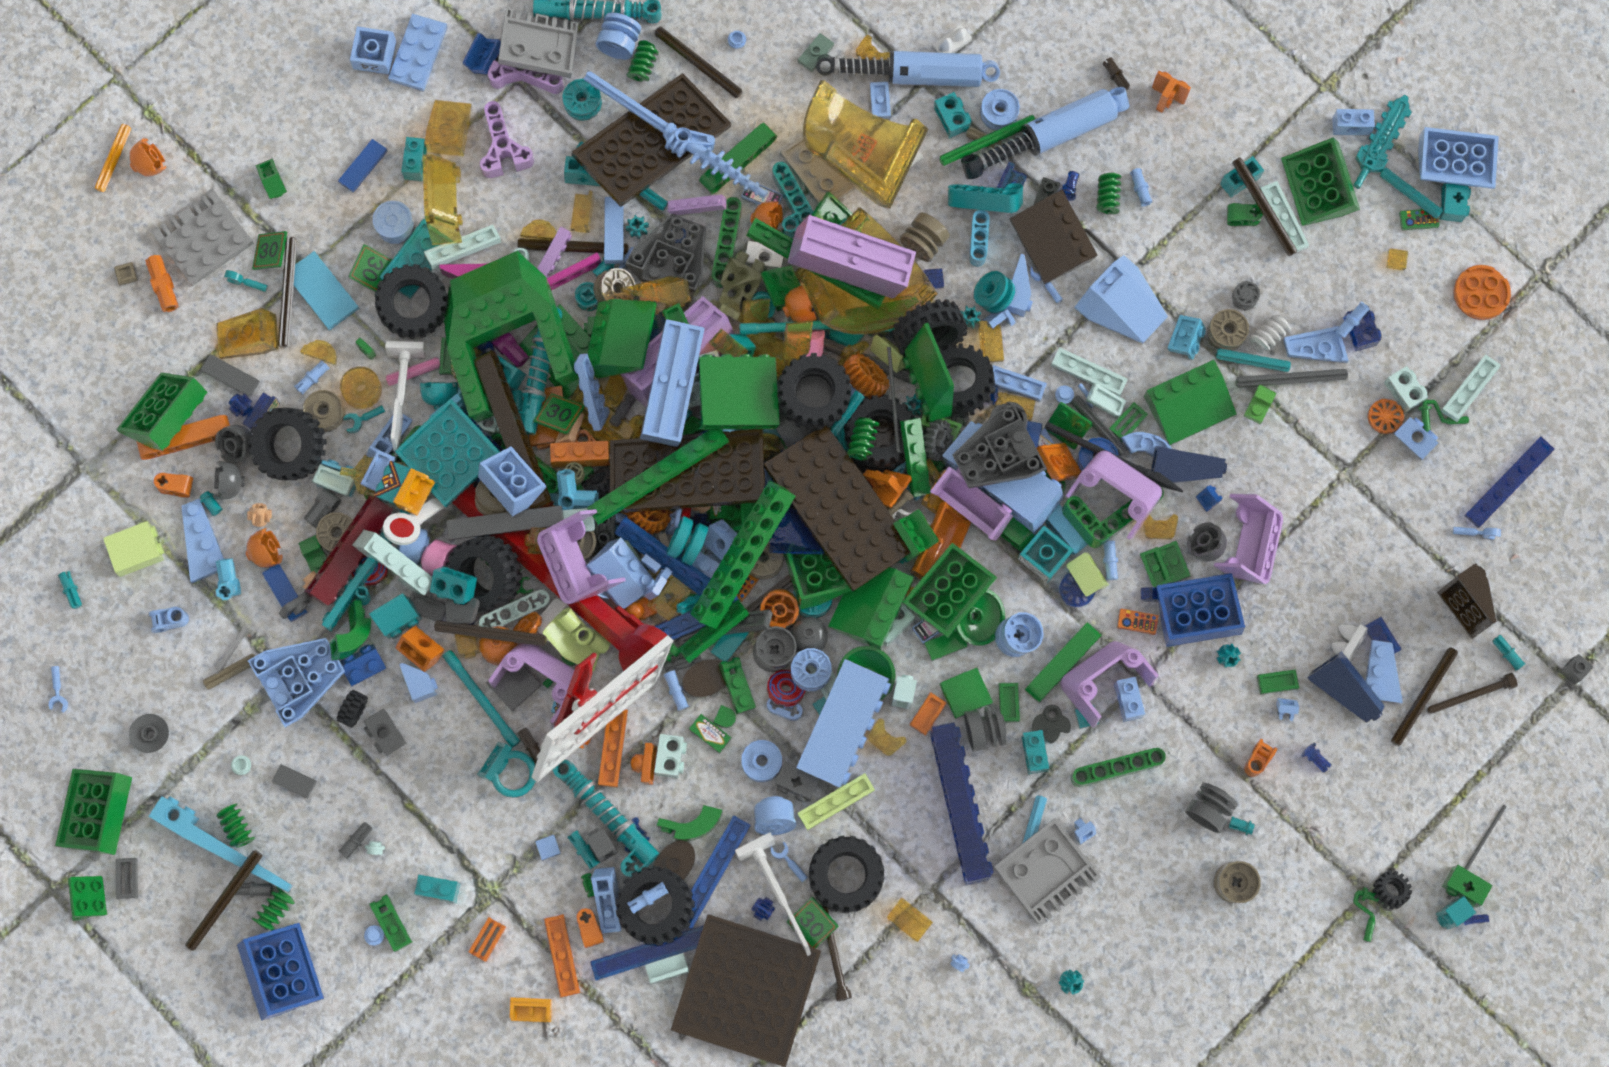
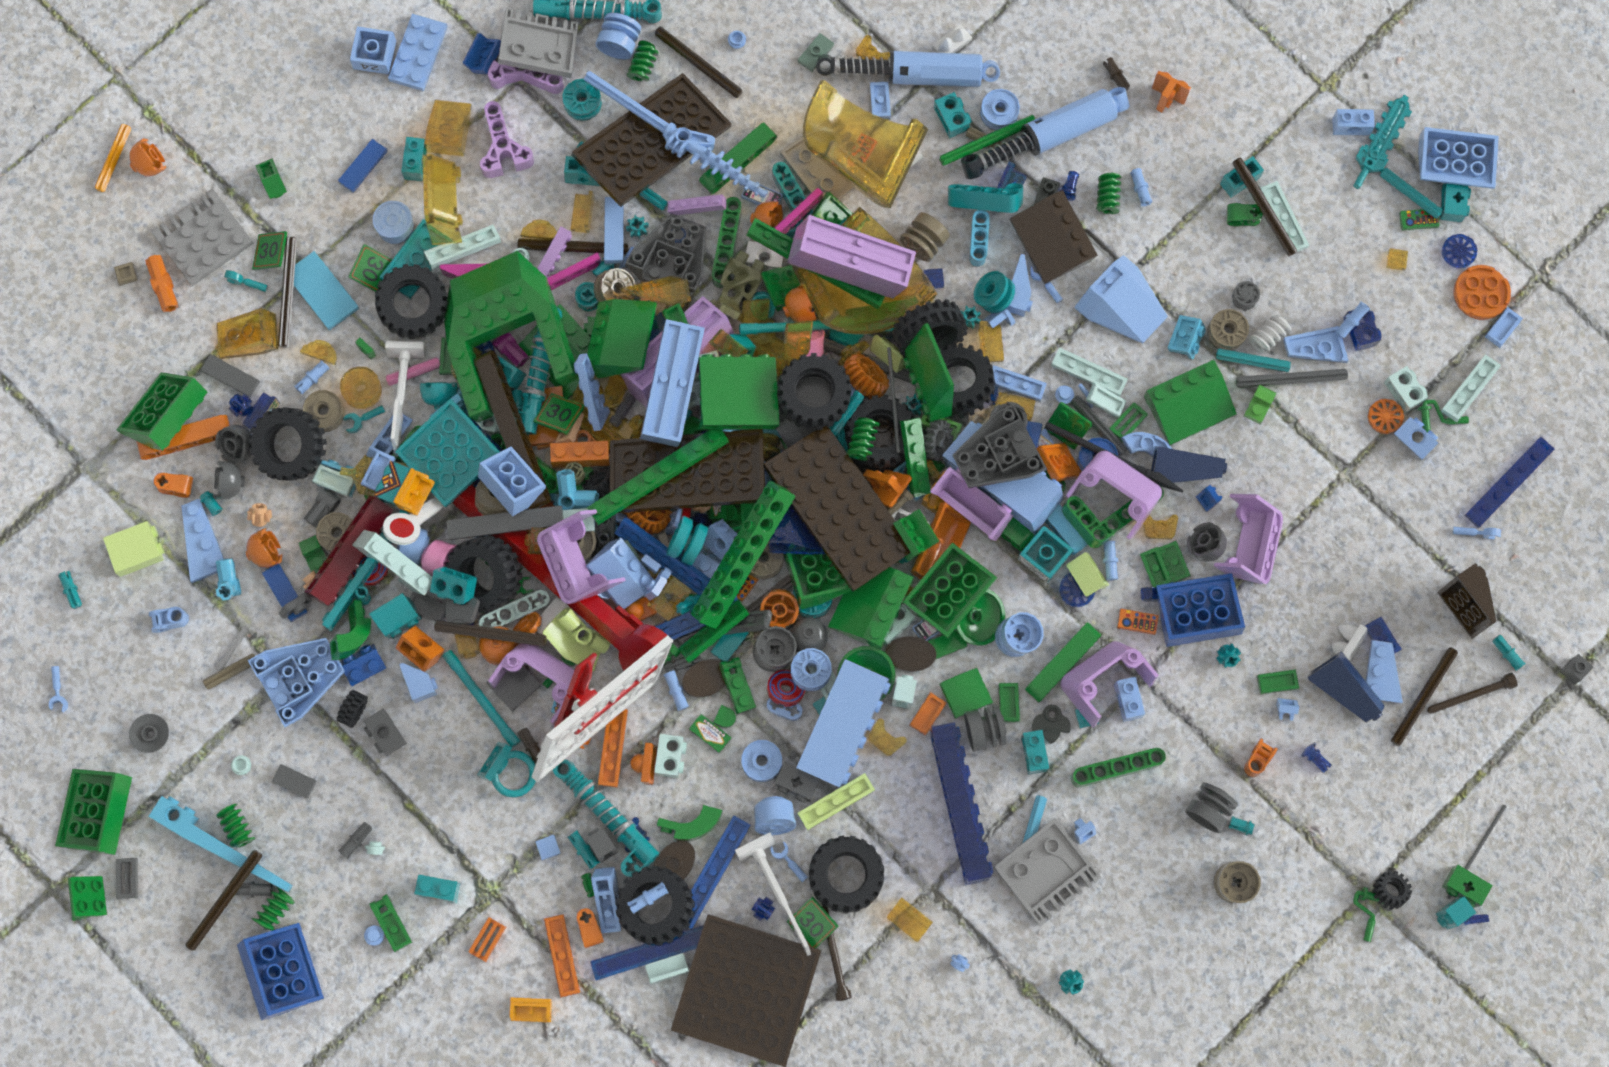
green slope [1281,137,1360,226] -> none
none -> dark pink tile [775,188,823,234]
none -> dark brown piece [885,636,937,672]
none -> clear blue wheel [1442,234,1478,268]
none -> light blue tile [1485,308,1523,348]

